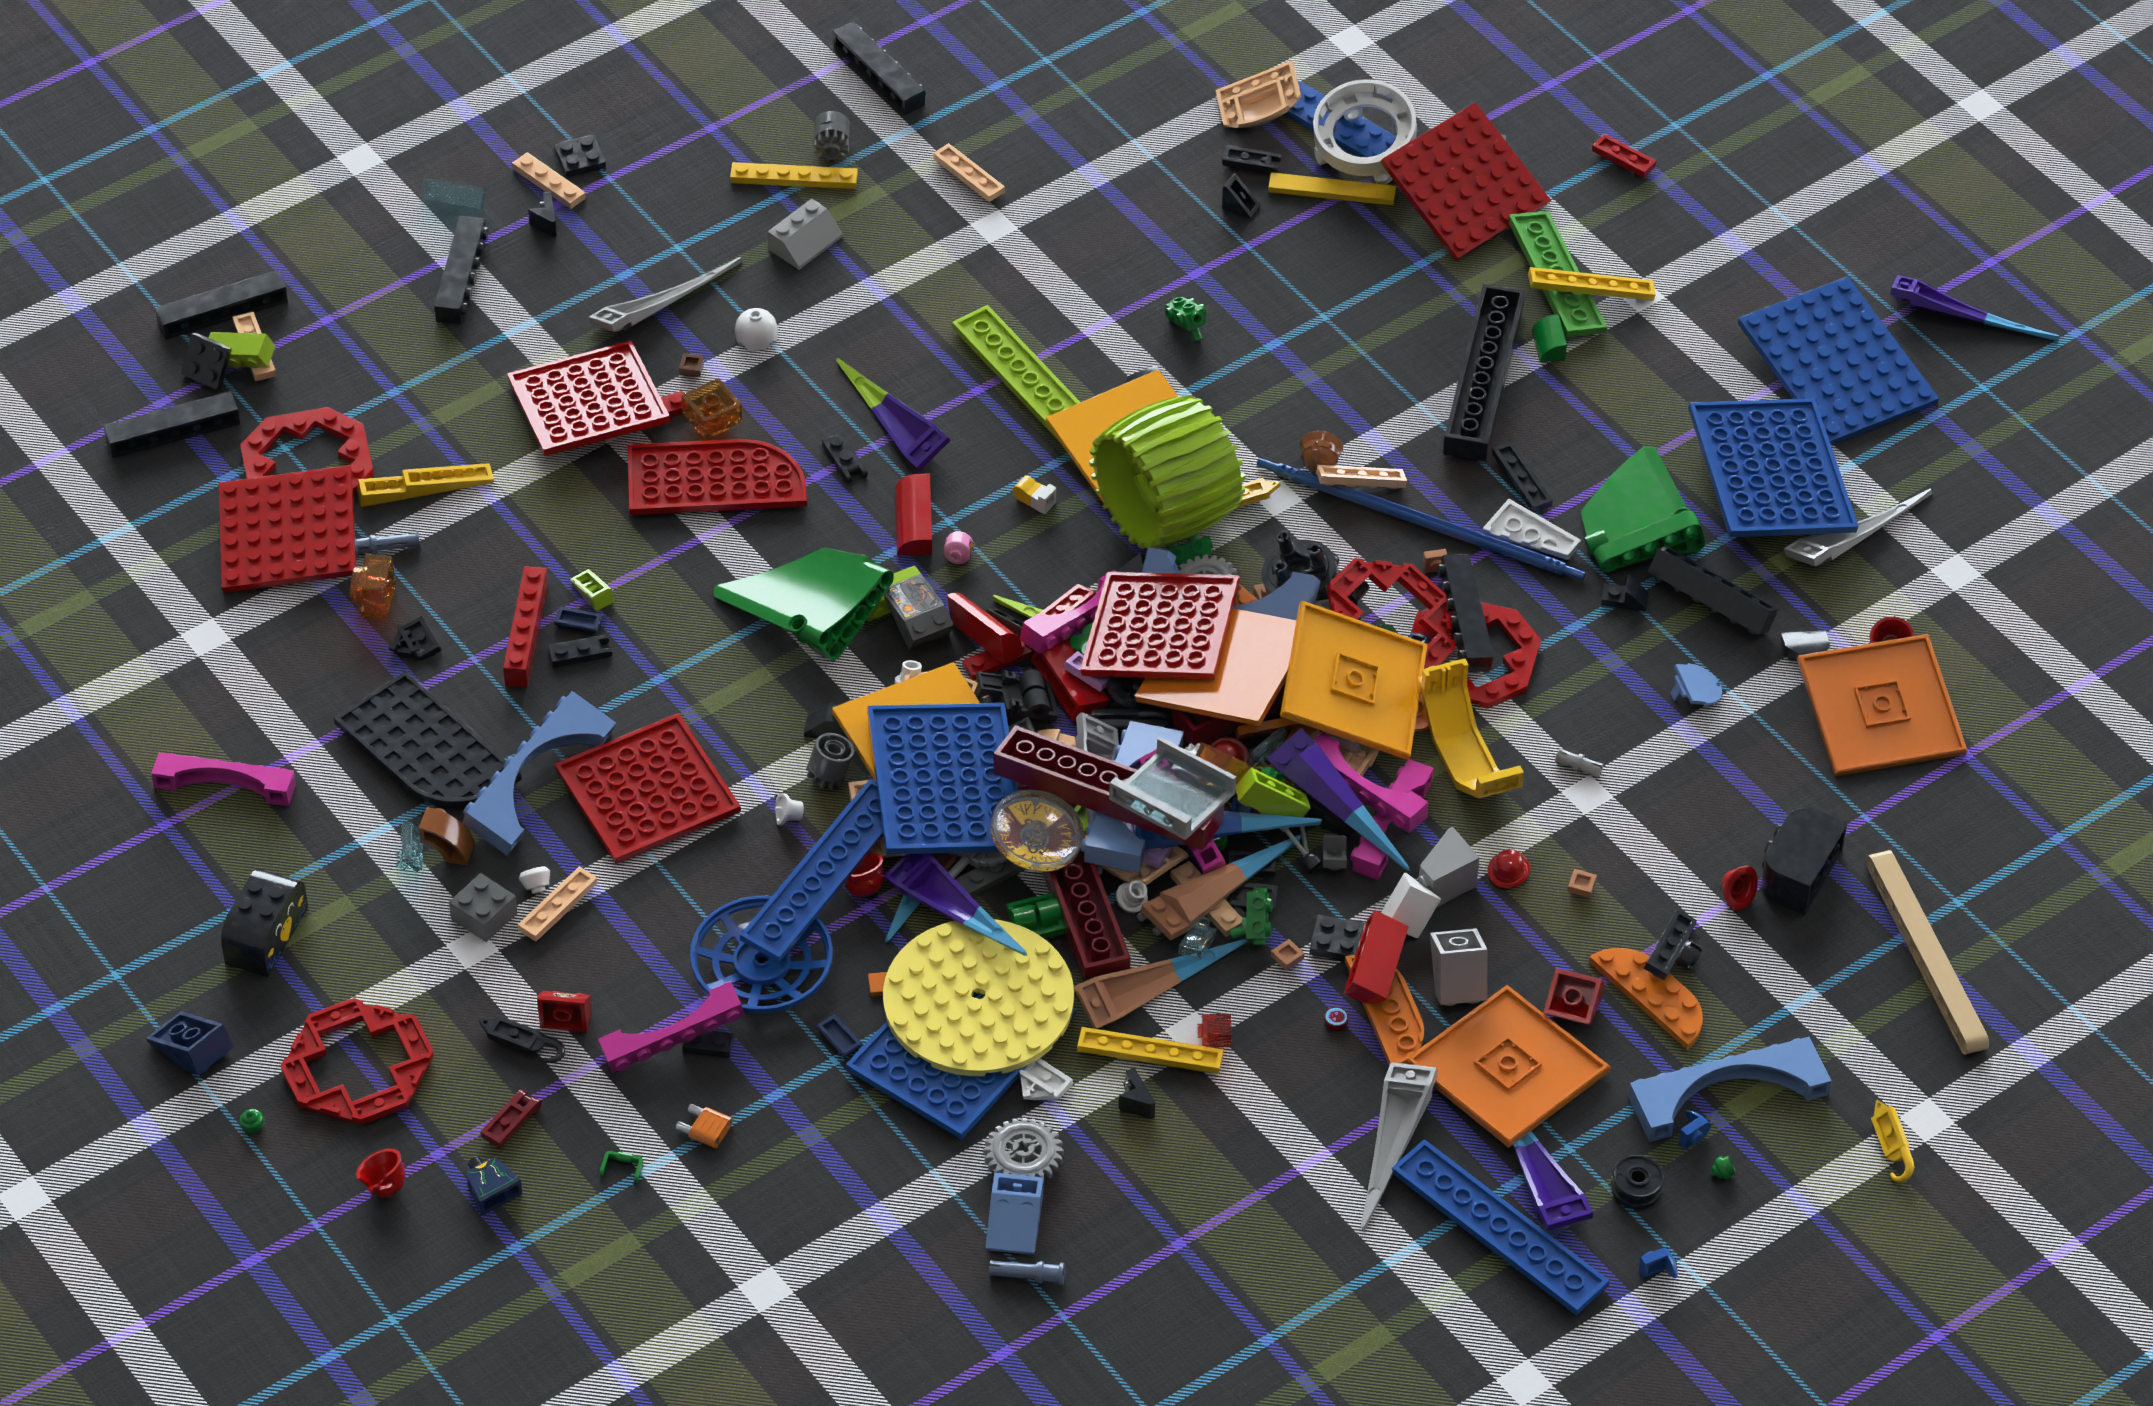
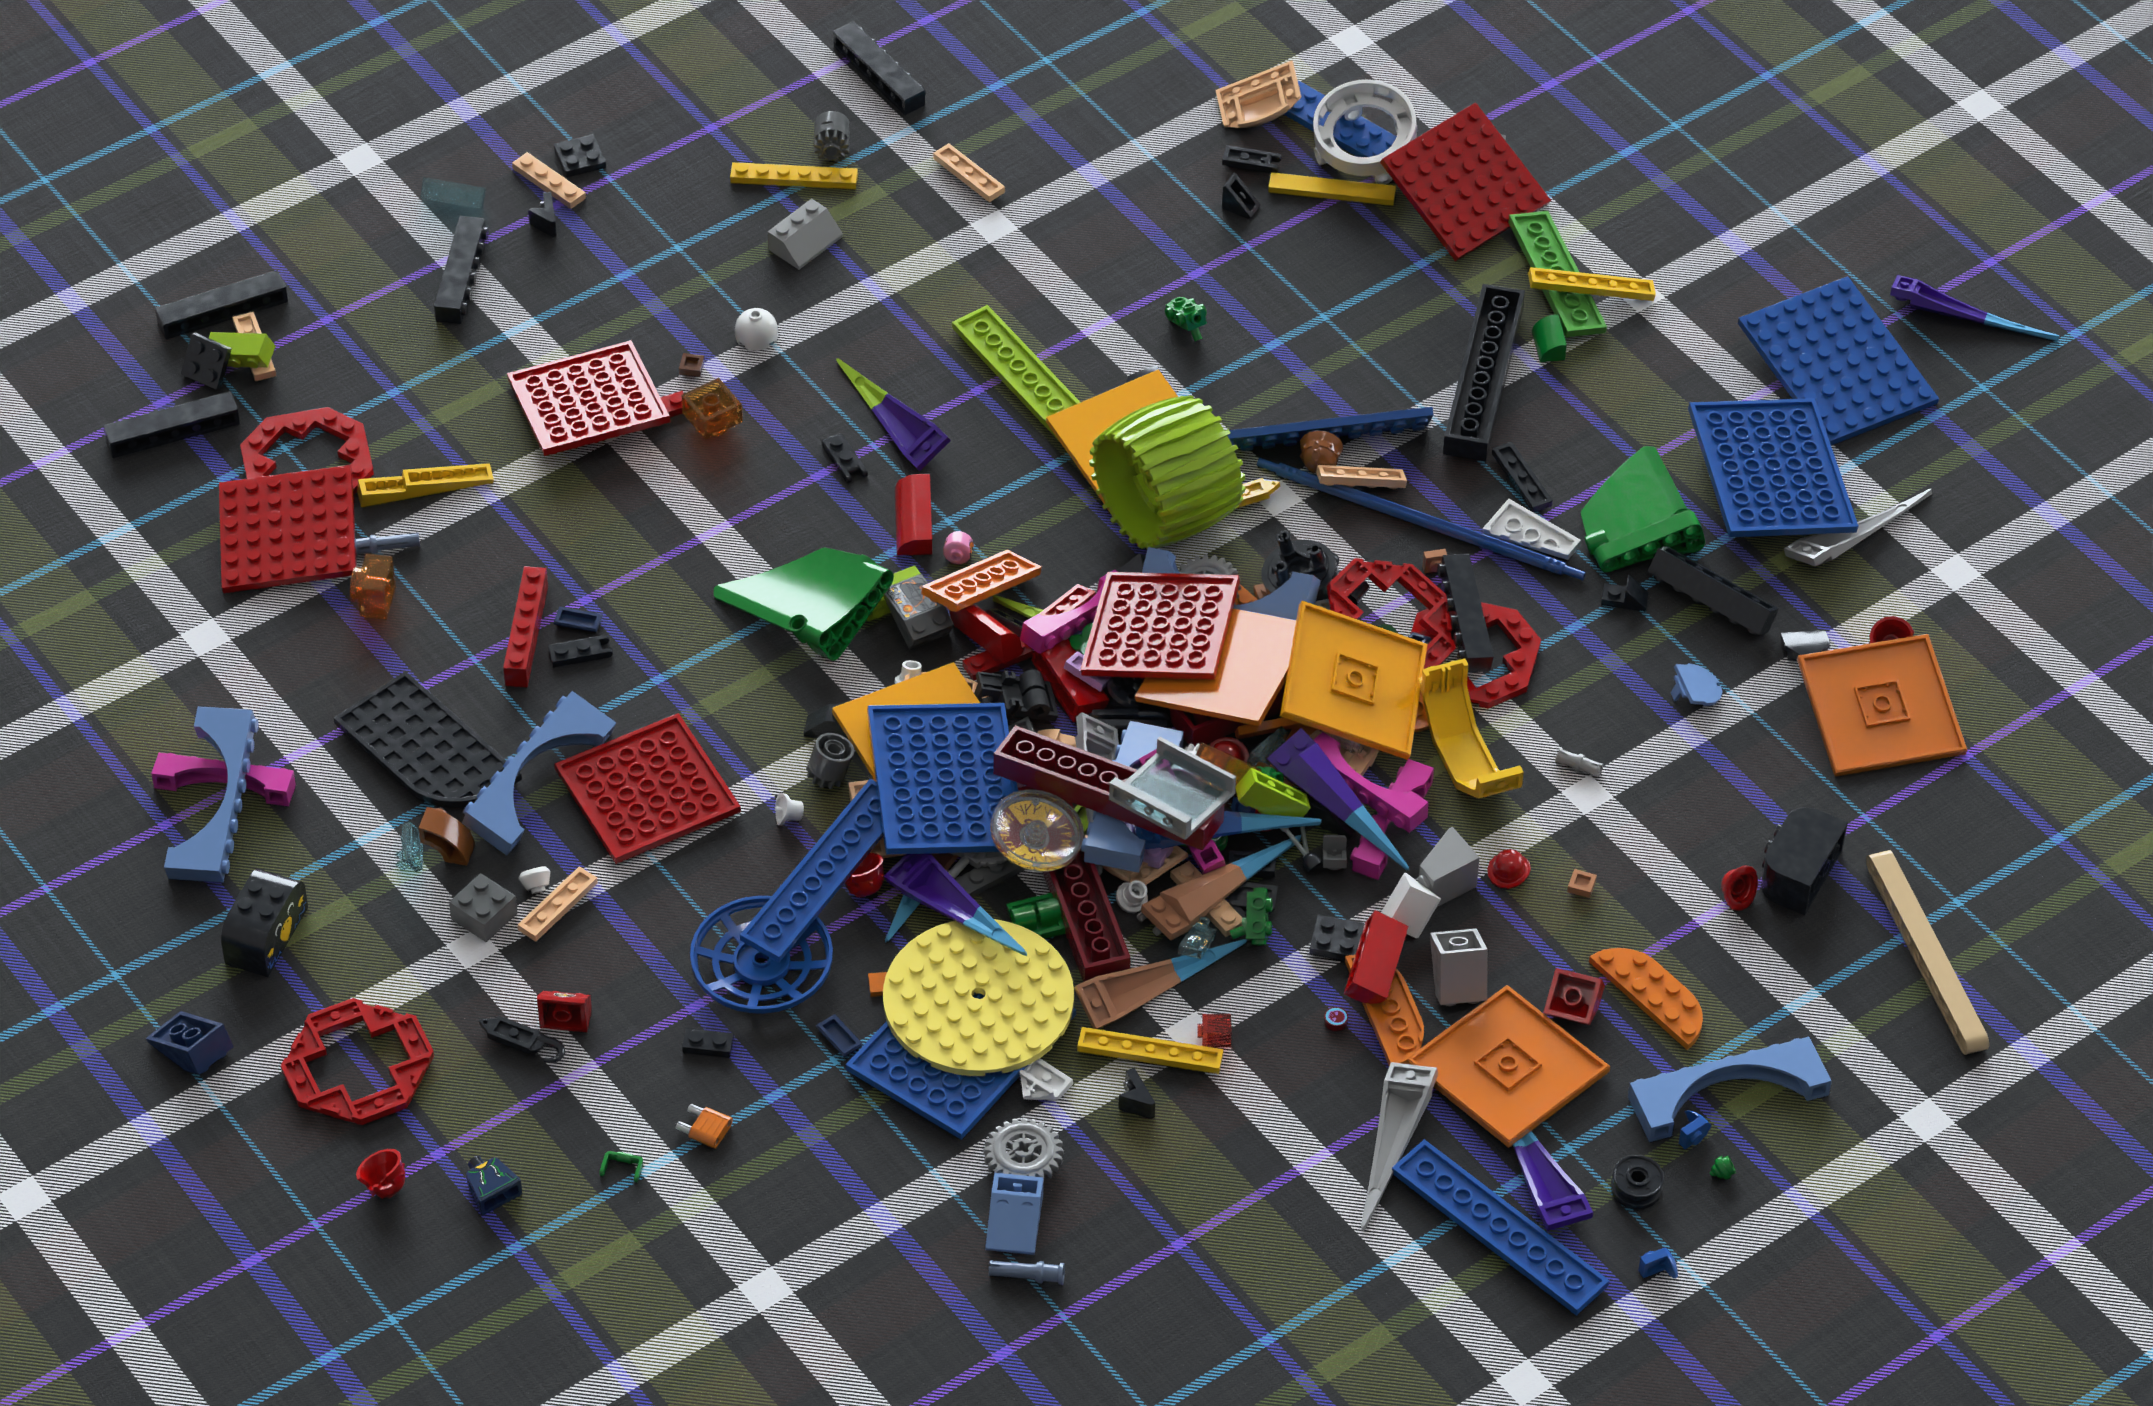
green plate [239,1109,264,1133] -> none
black slope [388,616,442,660] -> none
dark red plate [480,1089,542,1148] -> none
lime slope [570,569,614,611] -> none
light grey plate [589,257,742,332] -> none
dark pink arch [598,981,745,1073] -> none
red plate [627,439,807,515] -> none
leg [1012,476,1056,514] -> none
green brick [1166,534,1213,566] -> none
nougat plate [1271,939,1305,971] -> none
red plate [1592,134,1656,178] -> none
black plate [1643,909,1703,980] -> none
yellow plate [1871,1100,1914,1183] -> none
none -> medium blue arch [164,706,258,882]
none -> orange plate [921,550,1042,612]
none -> blue plate [1228,407,1434,451]

